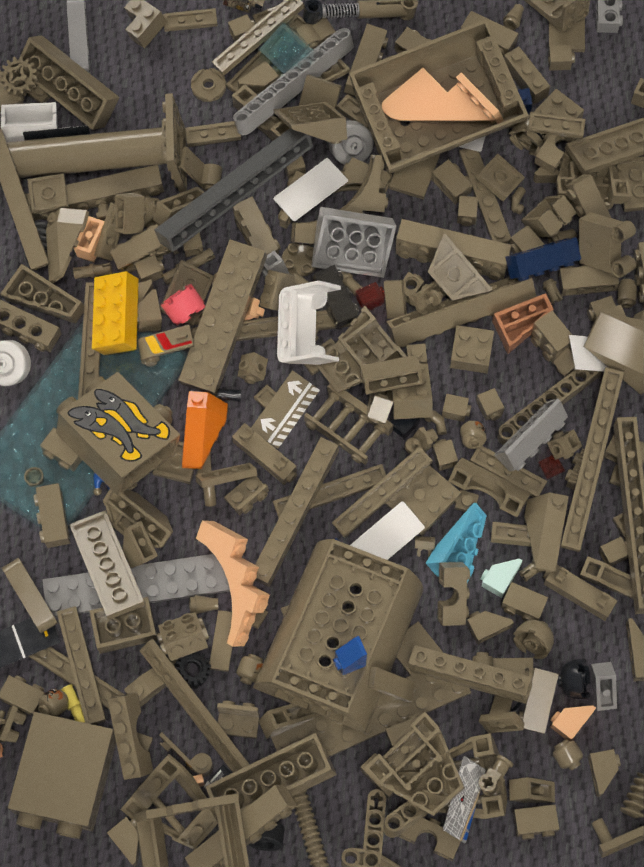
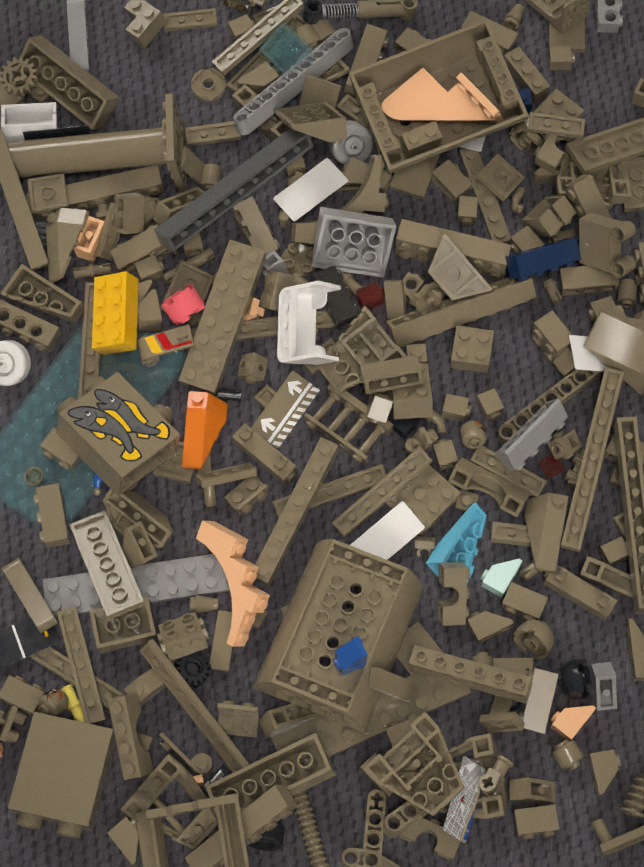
dark tan head [236,654,263,685] -> none
nougat wedge [492,293,554,354] -> none
none -> dark tan brick [400,121,442,158]

